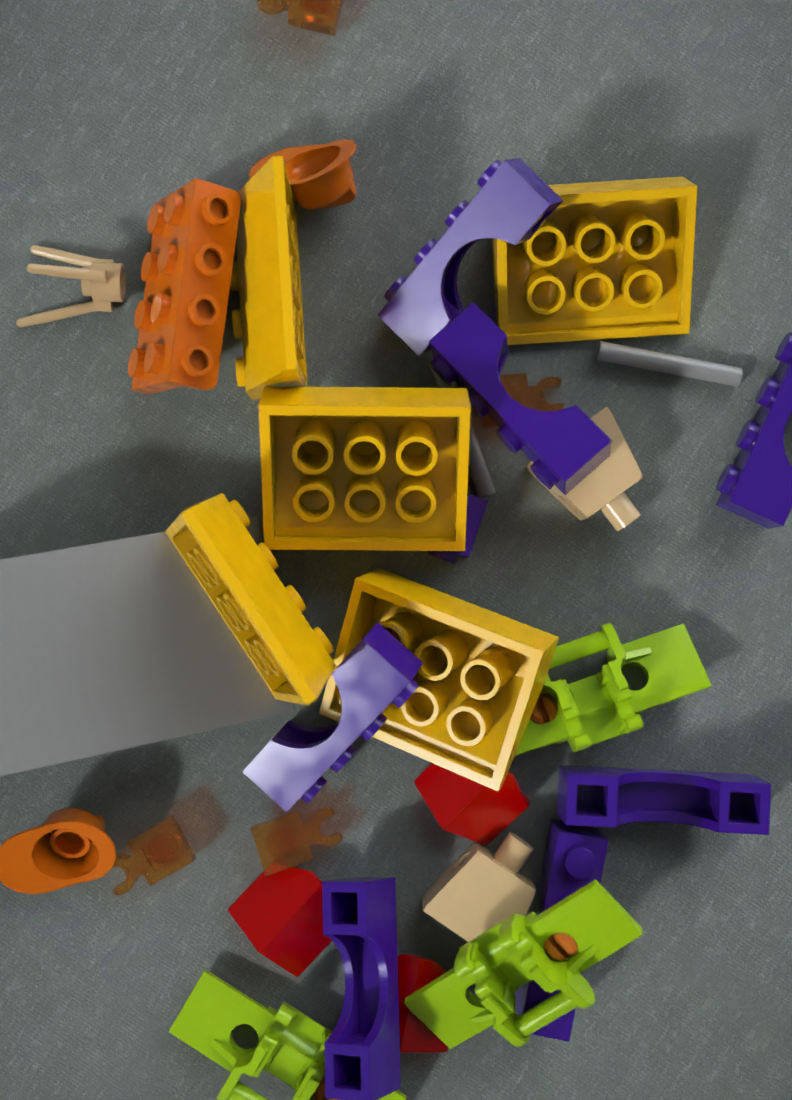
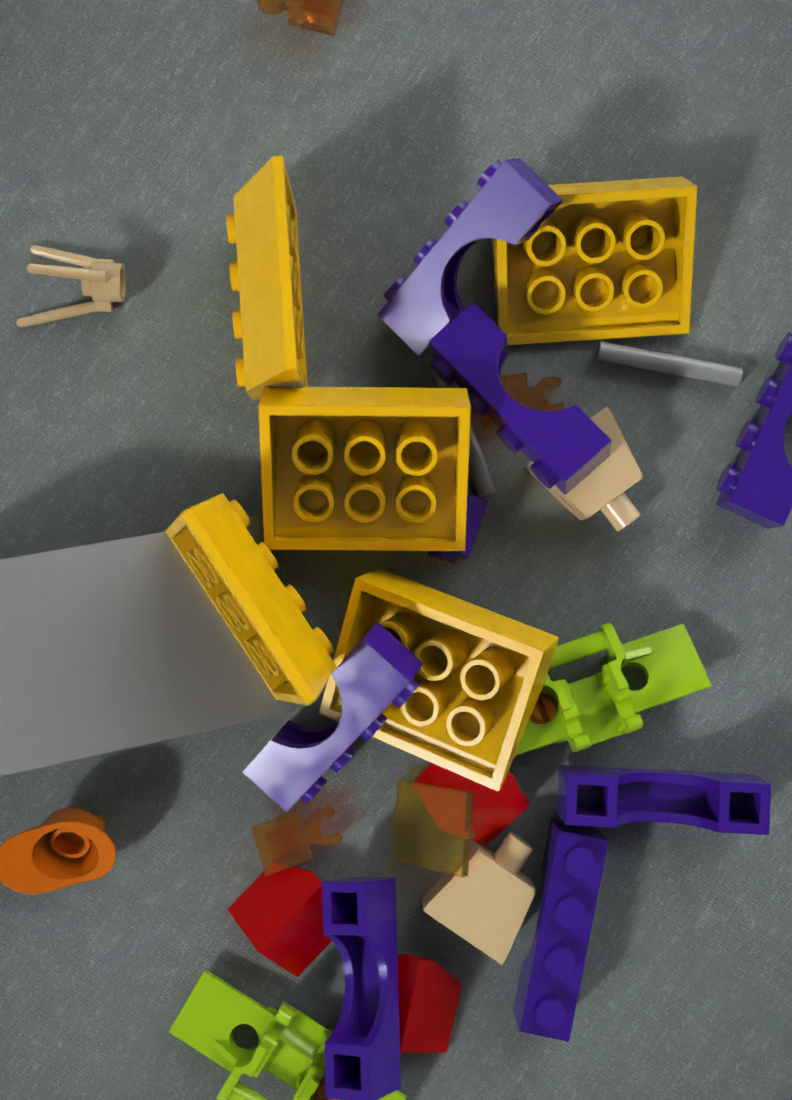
clear orange plate [112,815,196,895] -> none
orange bracket [128,178,241,394] -> none
orange piece [248,139,357,210] -> none
lime piece [404,879,643,1049] -> none
none -> clear yellow piece [392,779,475,877]

